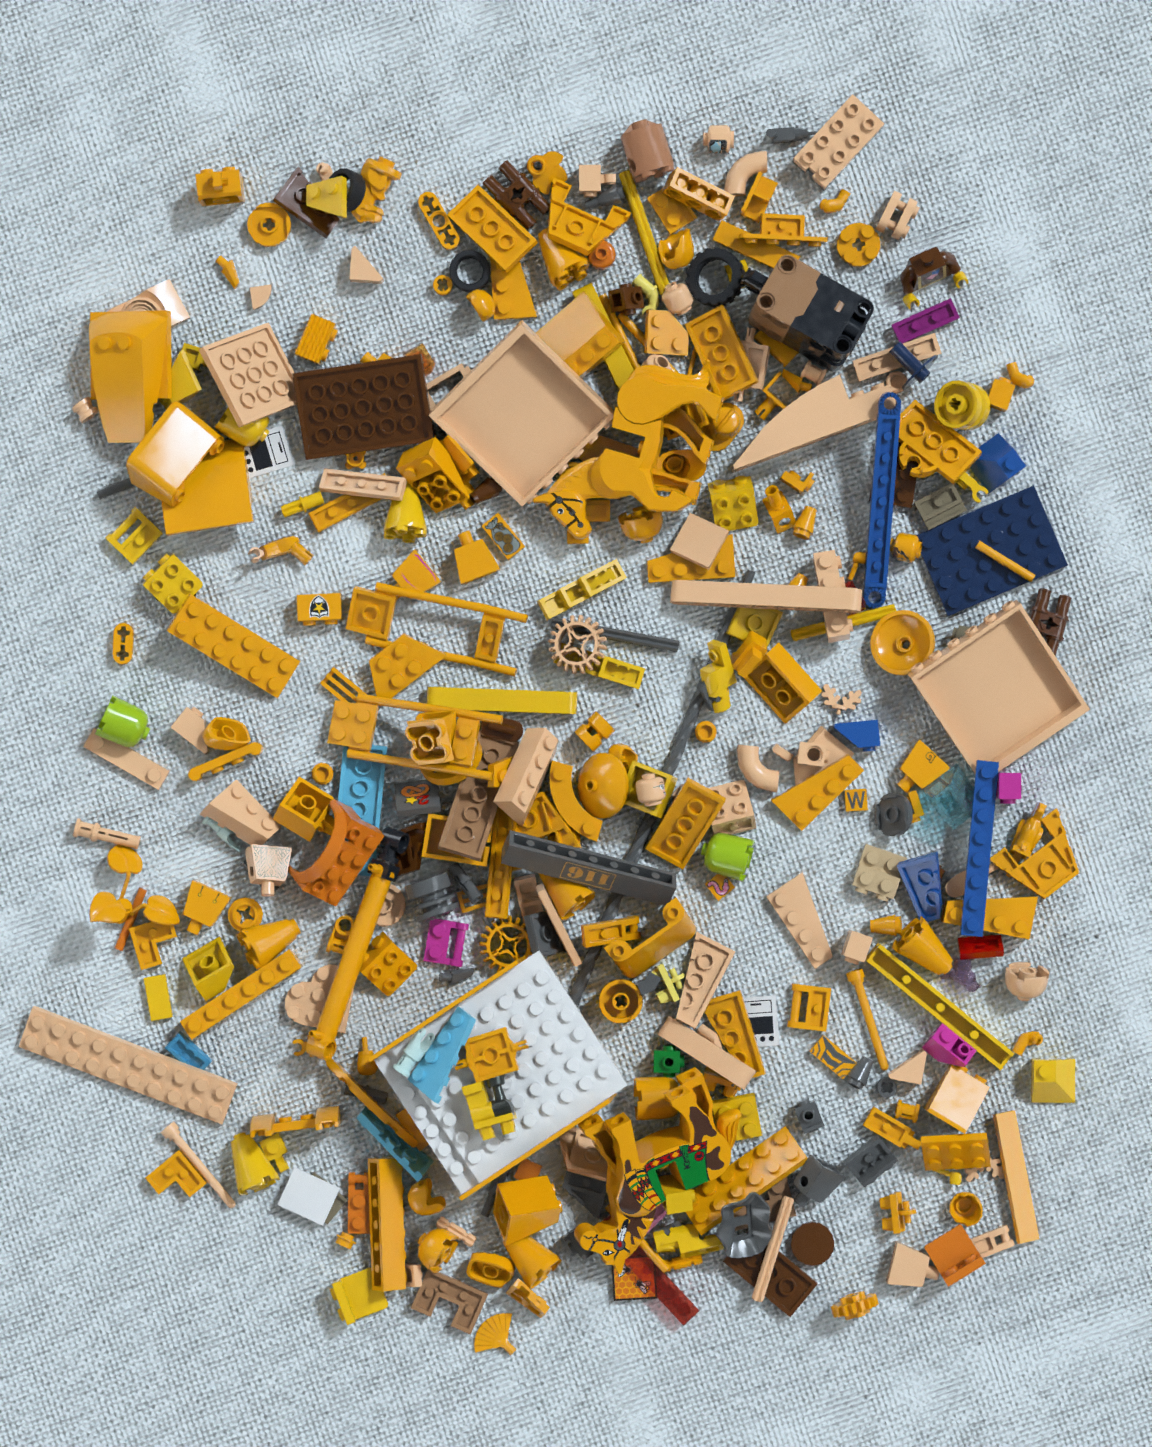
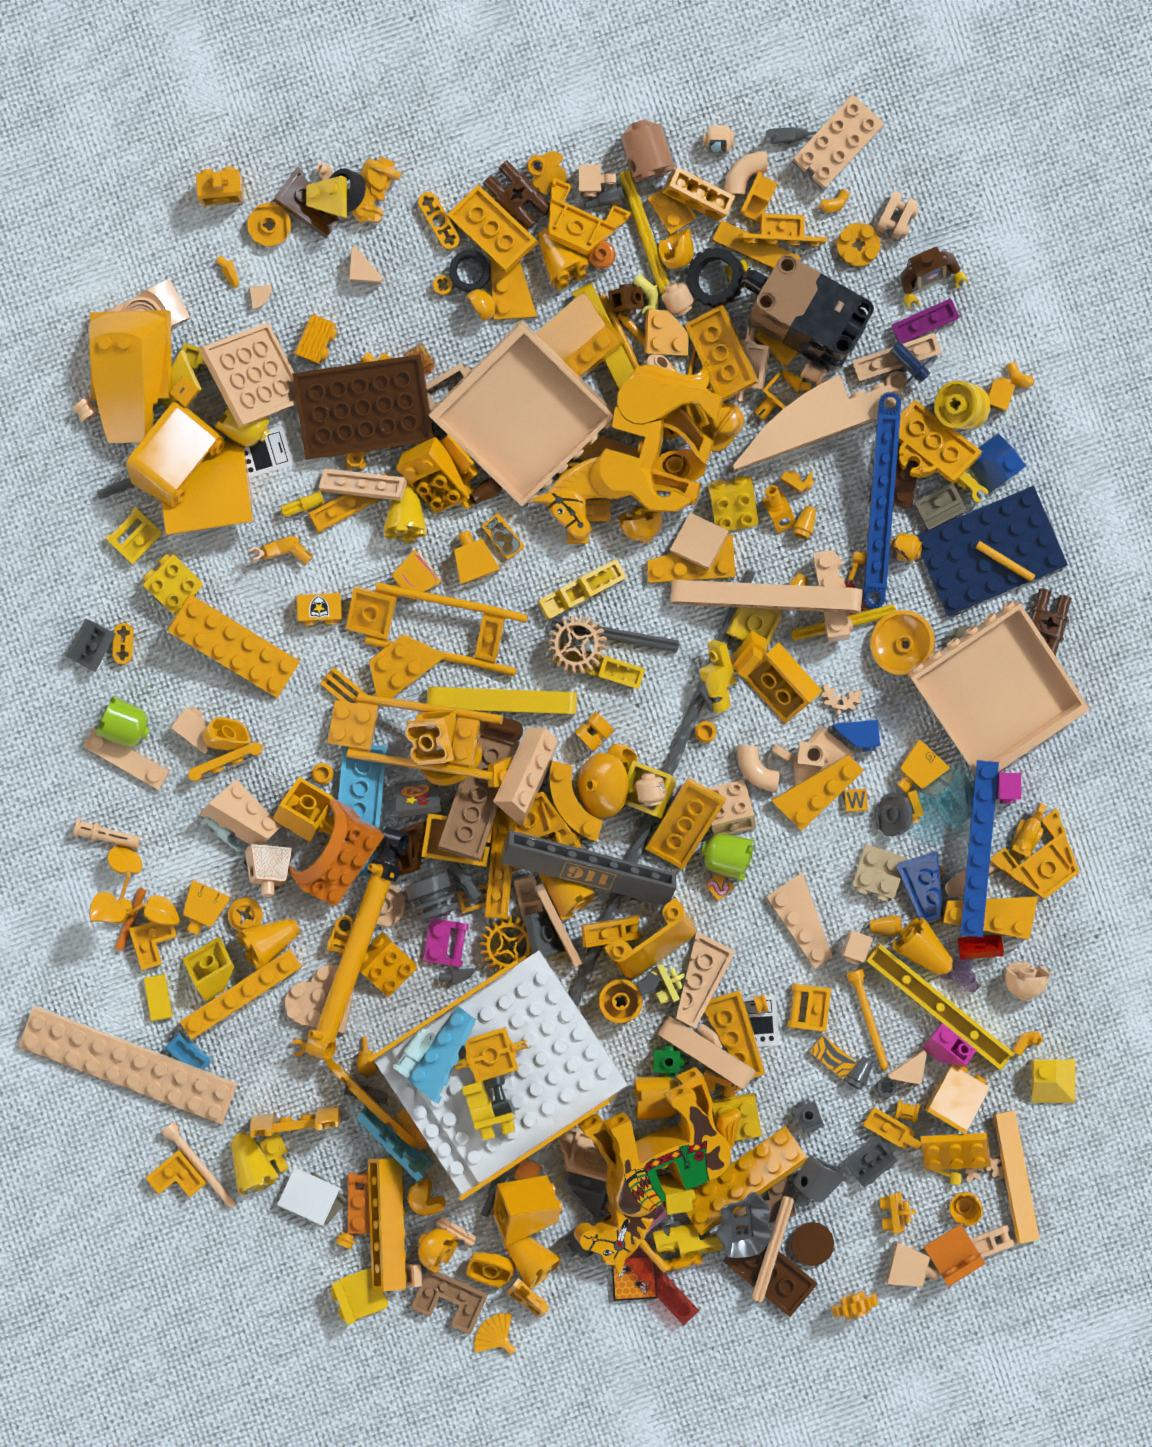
none -> dark grey bracket [66,618,116,672]
none -> light orange tile [169,376,200,407]
none -> light orange bush [753,993,769,1015]

